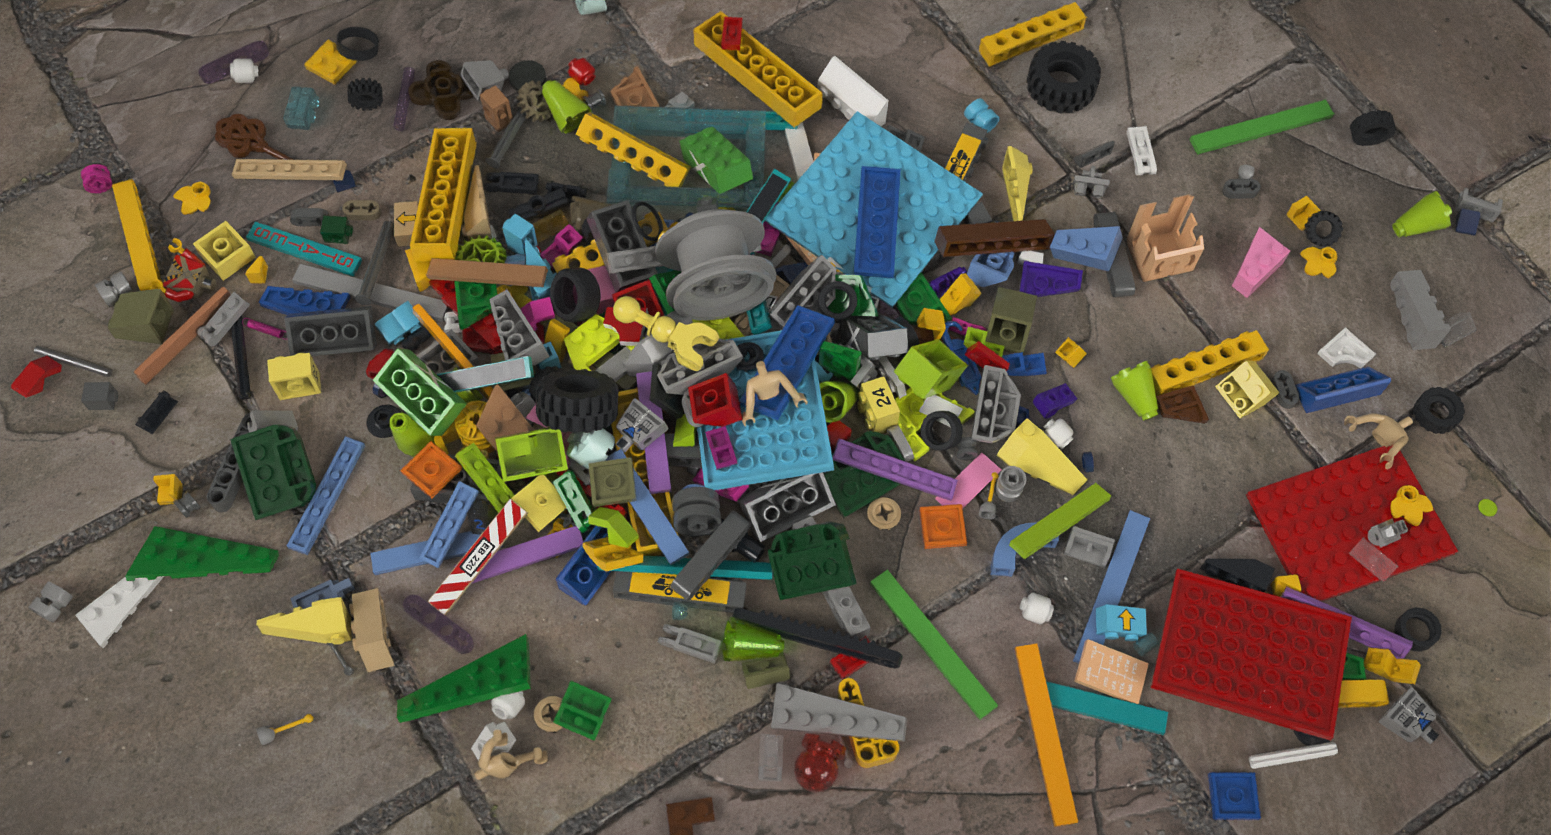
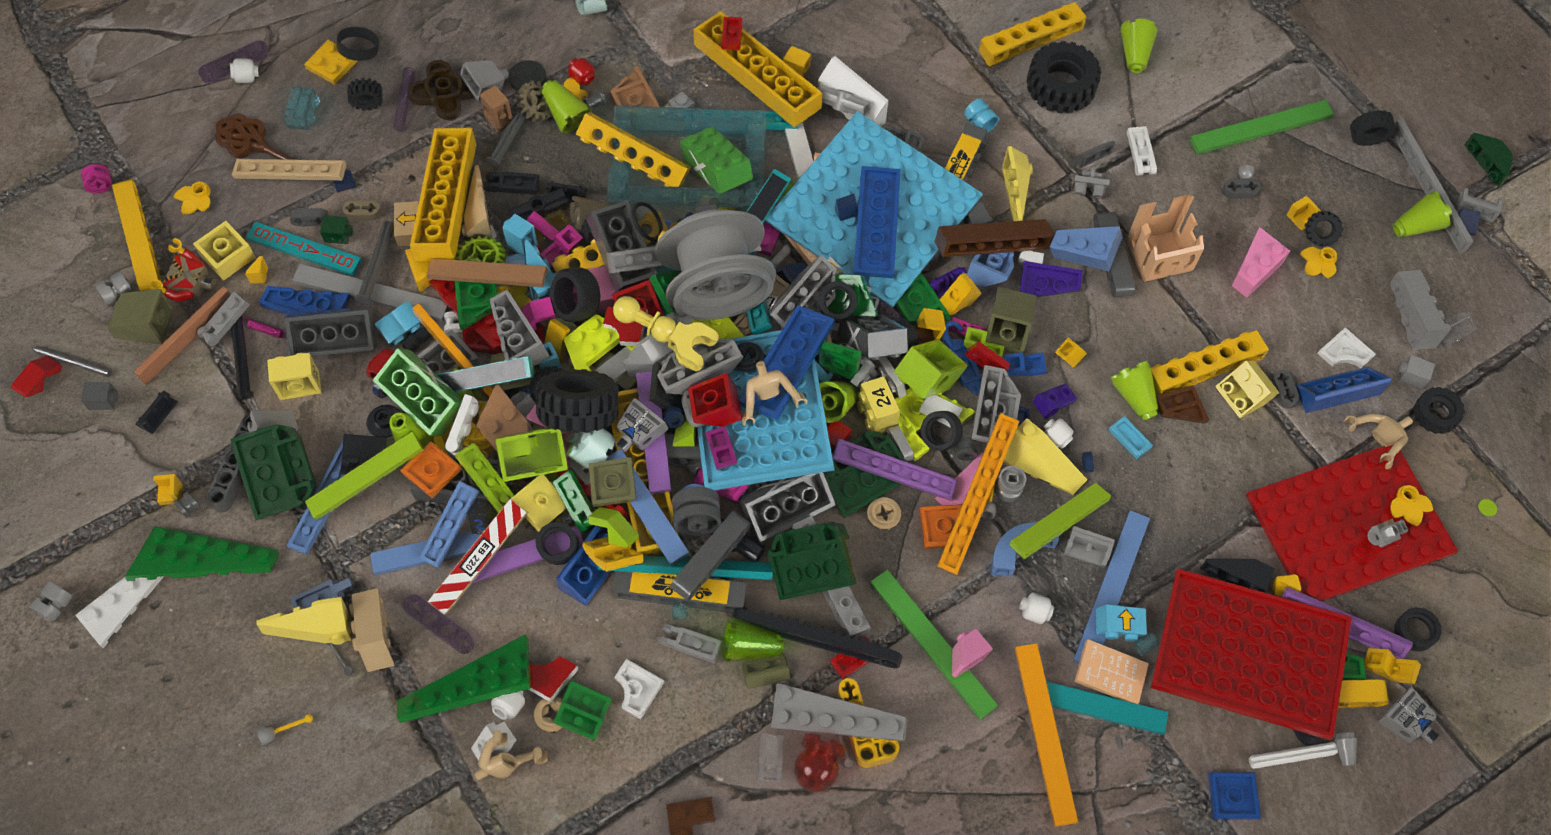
clear slope [1349,537,1398,582] -> none
none -> lime tile [305,431,424,520]
none -> black hinge [340,434,387,478]
none -> white plate [445,394,479,456]
none -> dark pink bar [526,211,559,240]
none -> red tile [528,656,578,702]
none -> black tyre [536,521,579,565]
none -> white tile [615,659,664,720]
none -> dark blue tile [663,407,684,428]
none -> yellow panel [783,46,811,77]
none -> light grey piece [817,84,871,117]
none -> dark blue slope [835,194,858,221]
none -> light orange tile [937,413,1020,575]
none -> bright pink slope [952,629,993,678]
none -> medium azure tile [1109,416,1153,460]
none -> lime cone [1120,19,1158,73]
none -> light grey cone [1334,732,1357,766]
none -> light grey tile [1393,119,1474,253]
none -> light grey brick [1398,355,1435,389]
none -> dark green slope [1465,133,1513,187]

